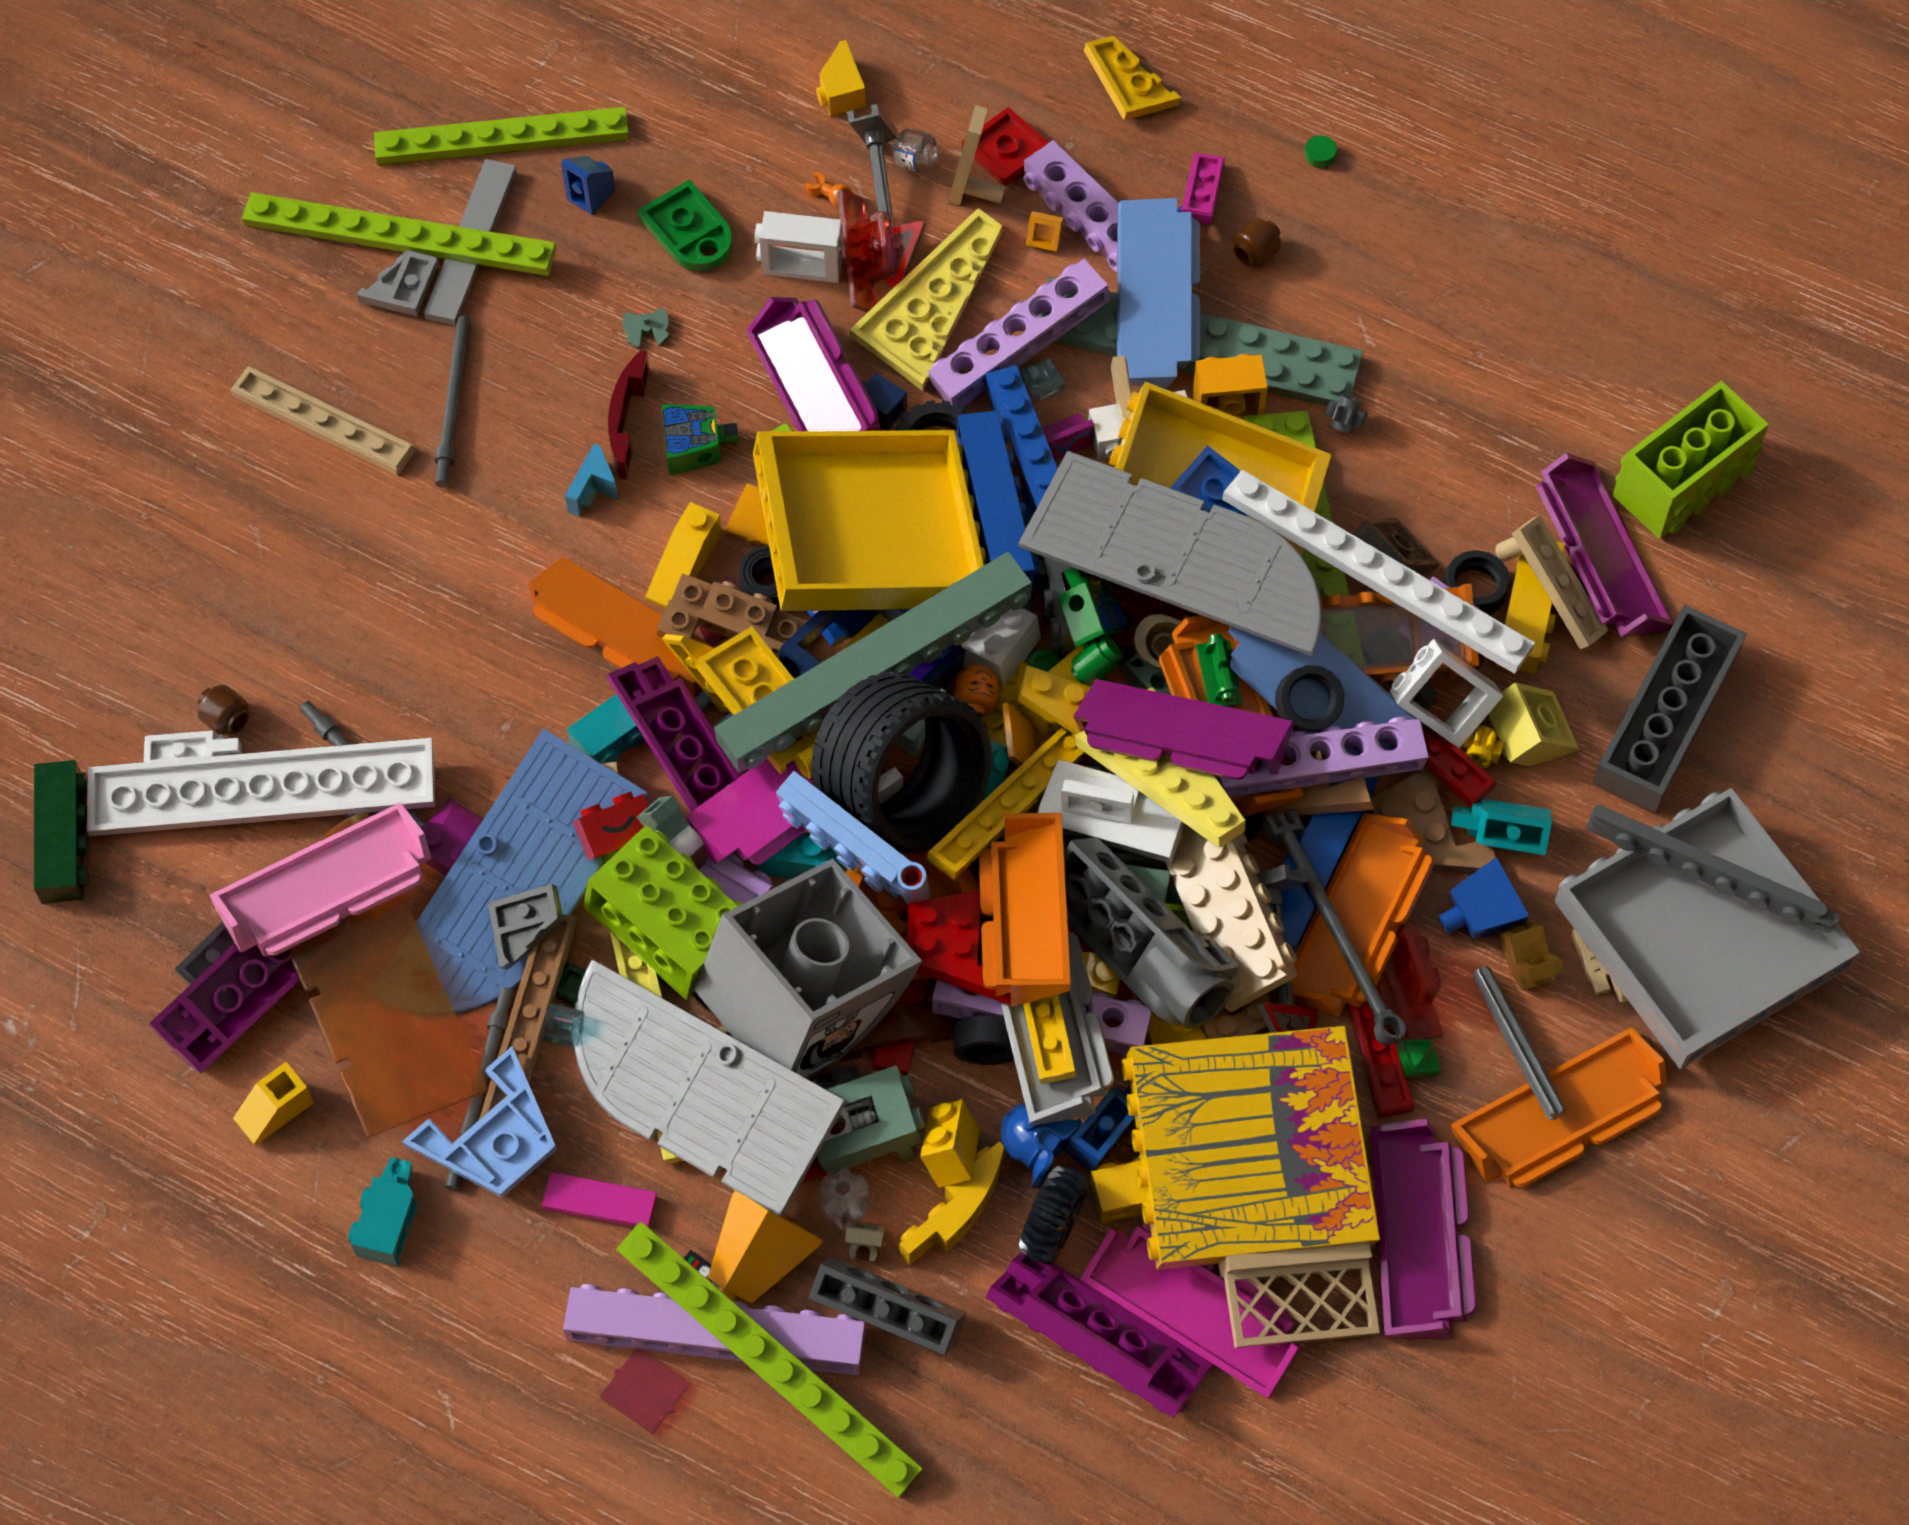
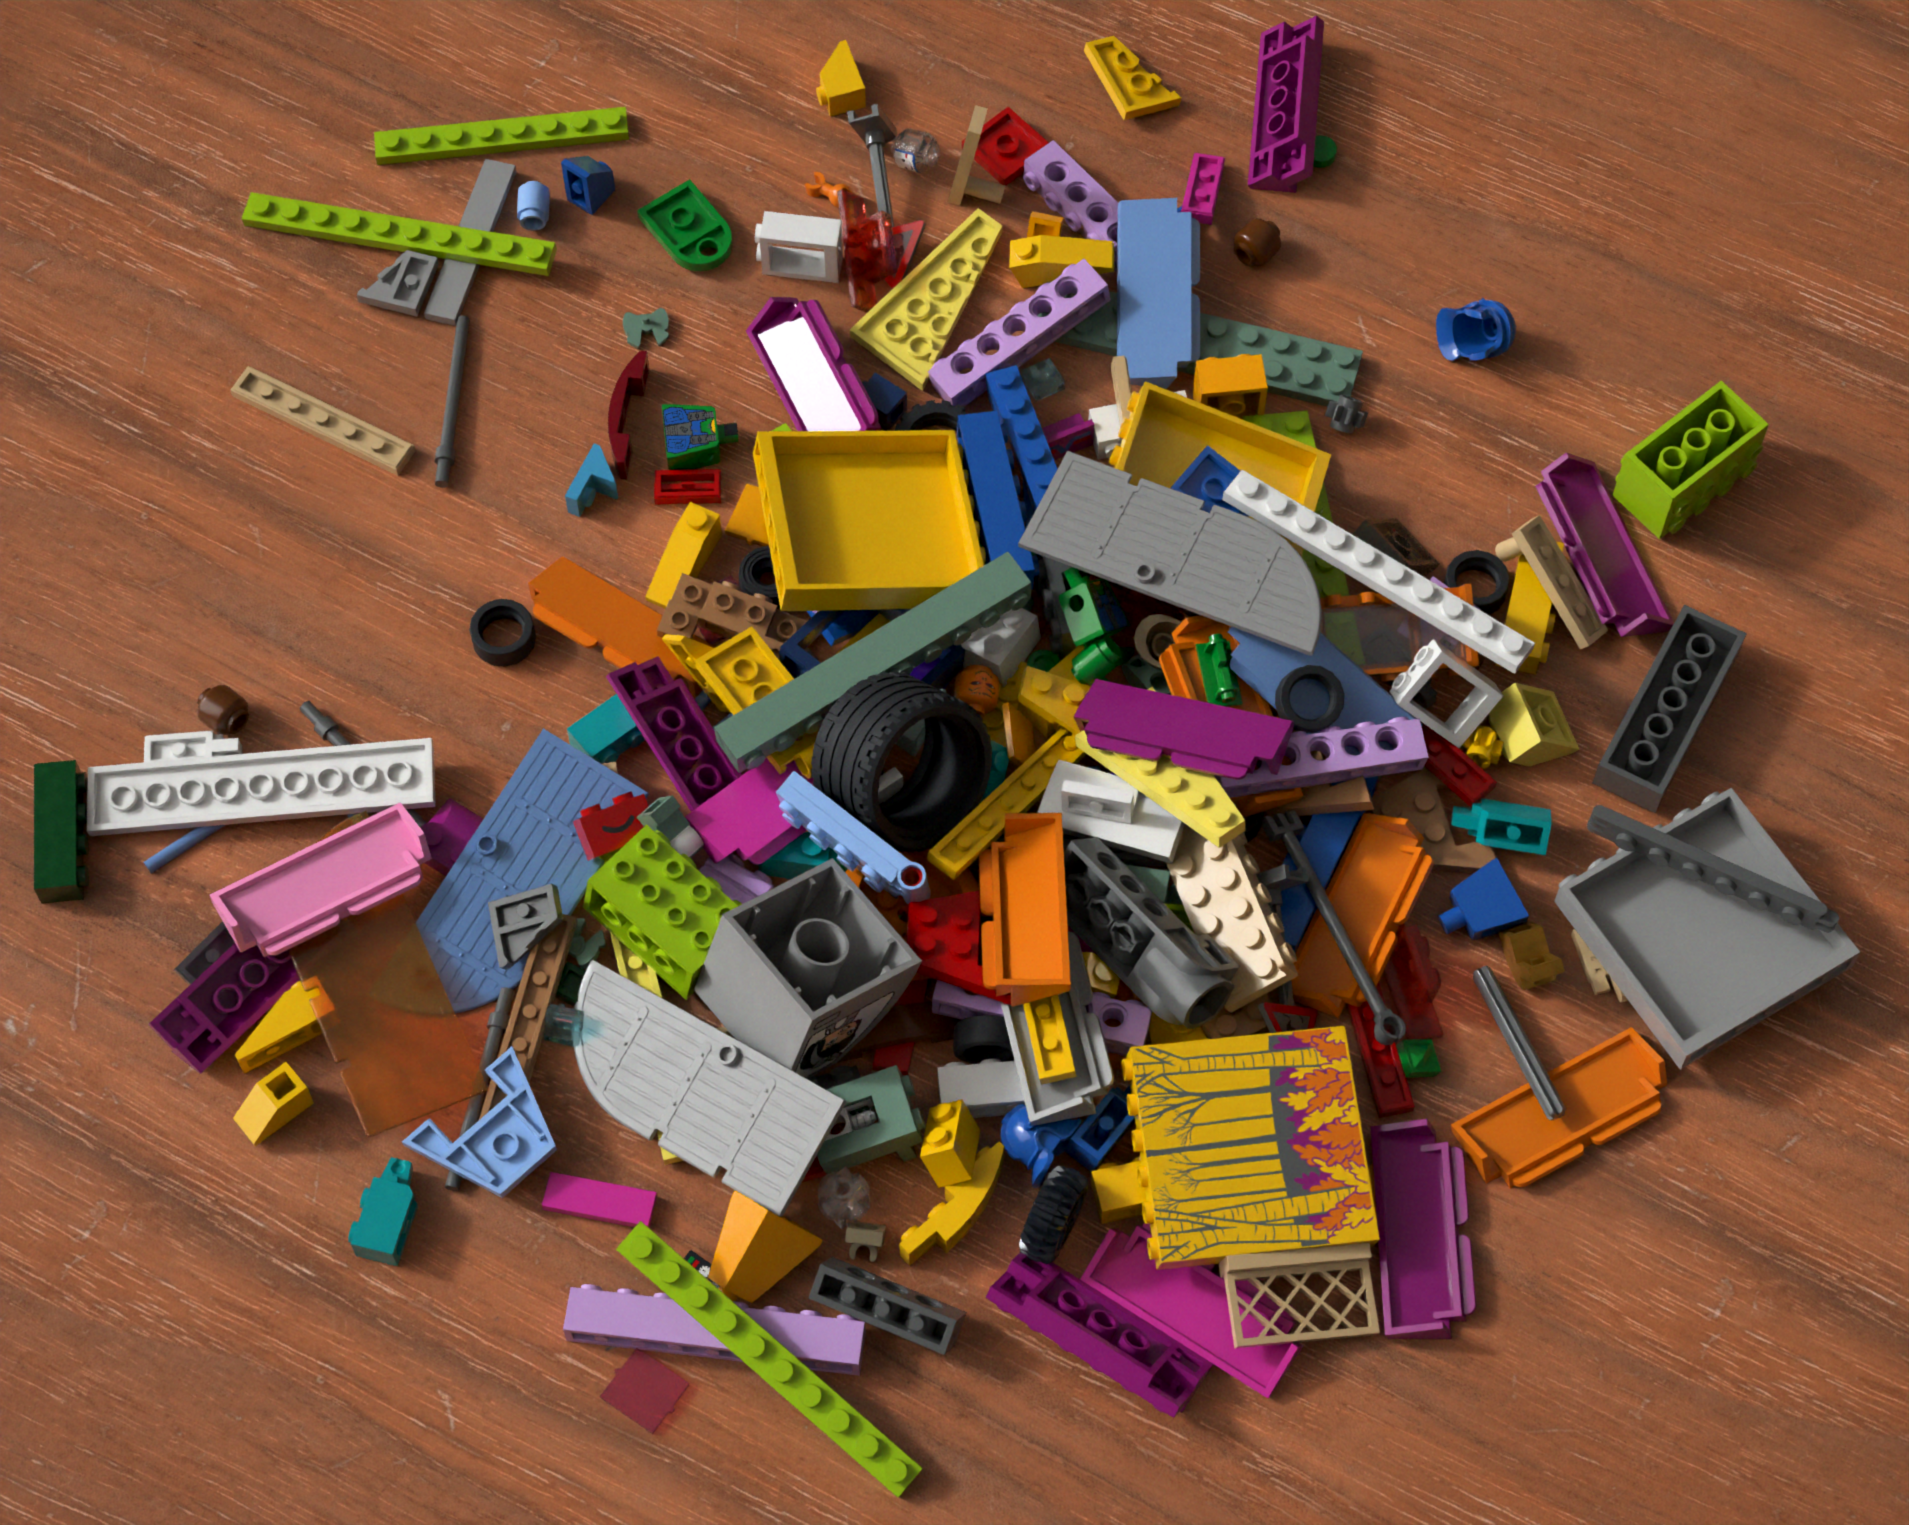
none -> medium blue bar [143,825,225,873]
none -> yellow slope [235,976,340,1074]
none -> black tyre [469,599,536,667]
none -> light blue brick [517,181,550,231]
none -> sand green piece [568,918,606,969]
none -> red tile [654,469,722,505]
none -> white brick [937,1059,1025,1118]
none -> yellow slope [1009,235,1114,288]
none -> magenta slope [1248,16,1324,193]
none -> blue helmet [1436,298,1516,361]

